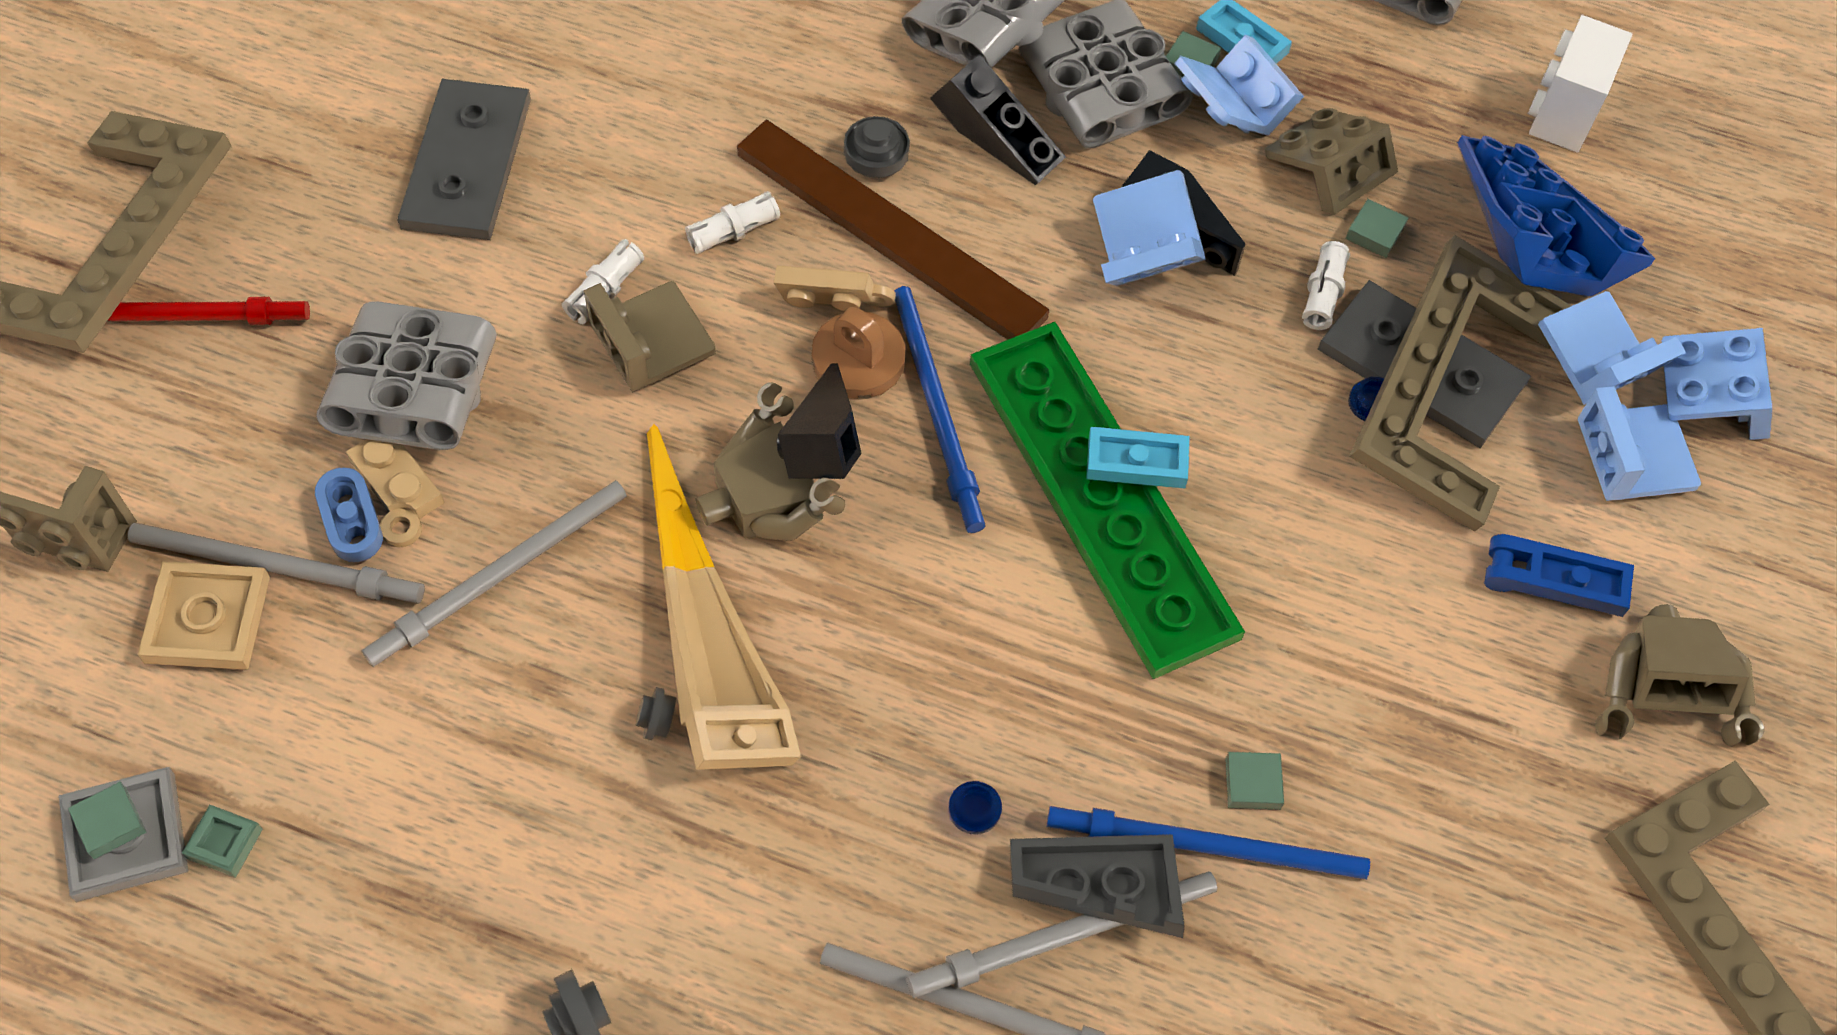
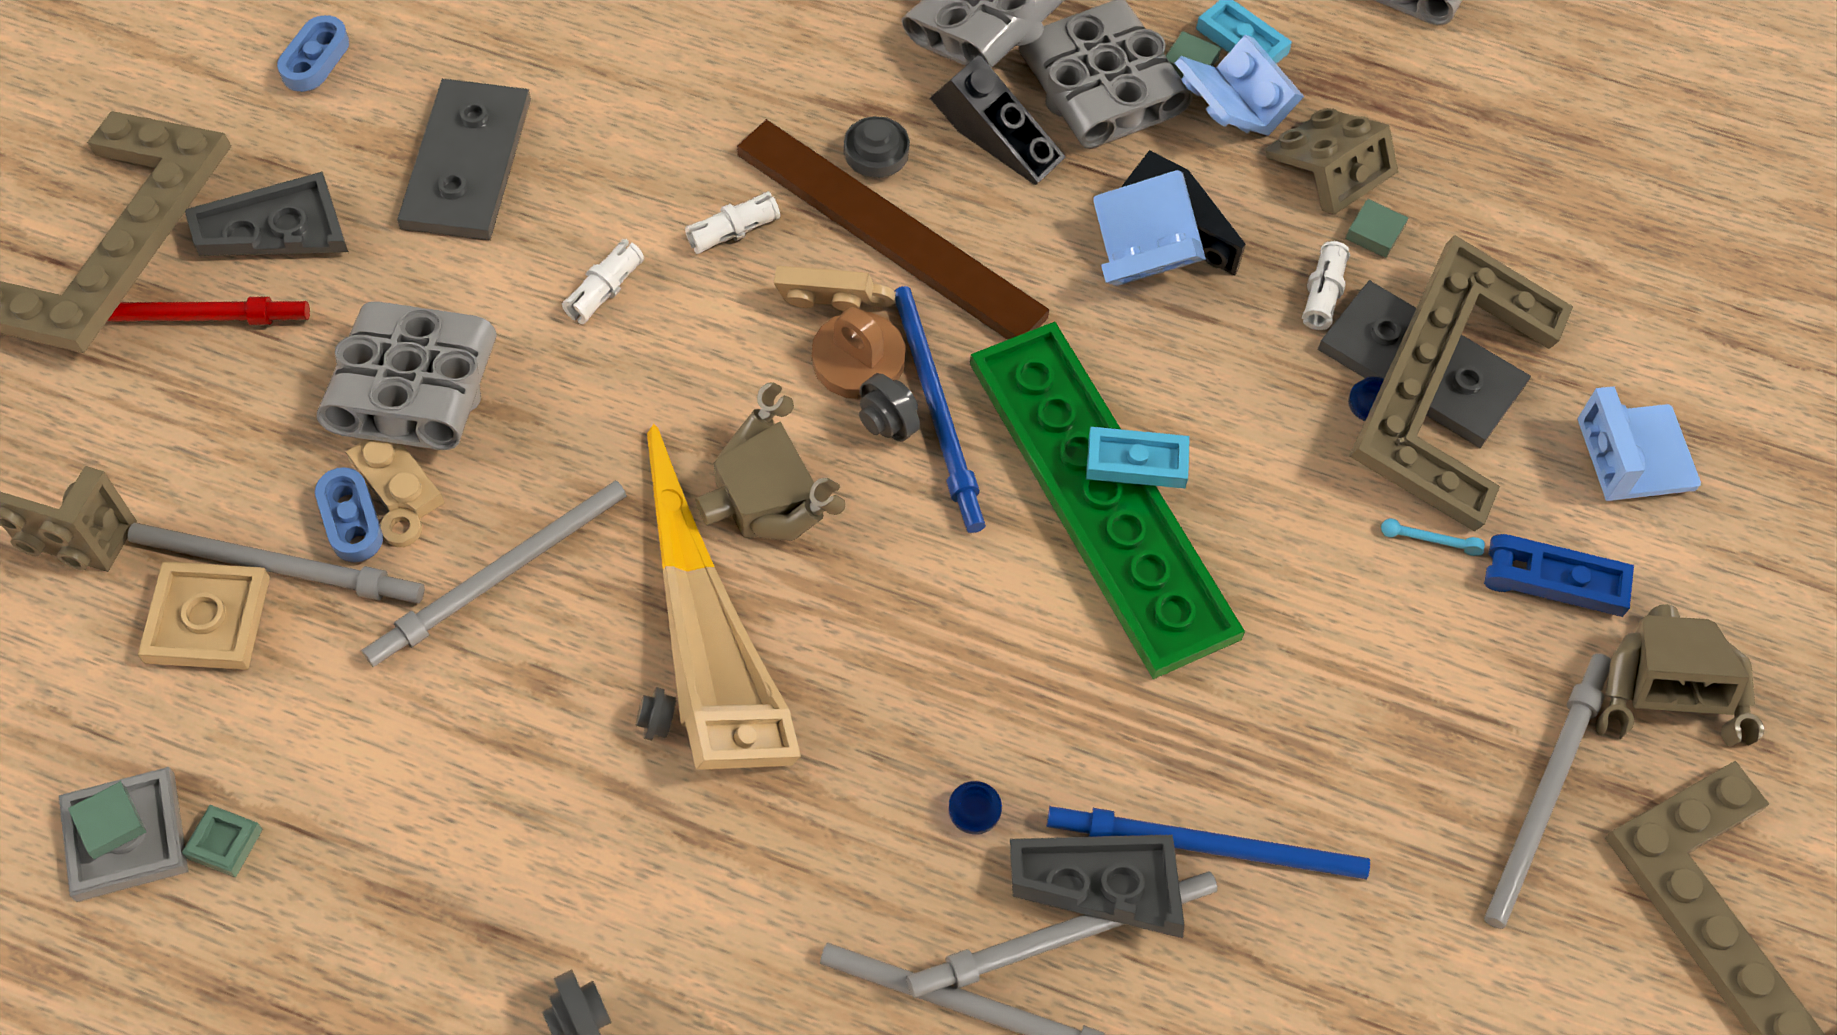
dark tan bracket [583,281,716,393] -> none
black slope [777,363,862,479] -> none
sand green tile [1225,752,1284,810] -> none
blue wedge [1457,135,1655,297] -> none
white brick [1528,15,1633,153] -> none
light blue bracket [1538,291,1686,405] -> none
light blue bracket [1662,328,1772,440] -> none
none -> dark grey wing [185,172,348,256]
none -> medium blue plate [277,15,349,92]
none -> dark grey plate [859,373,920,442]
none -> medium azure hinge [1381,518,1485,556]
none -> light grey bar [1484,654,1611,929]

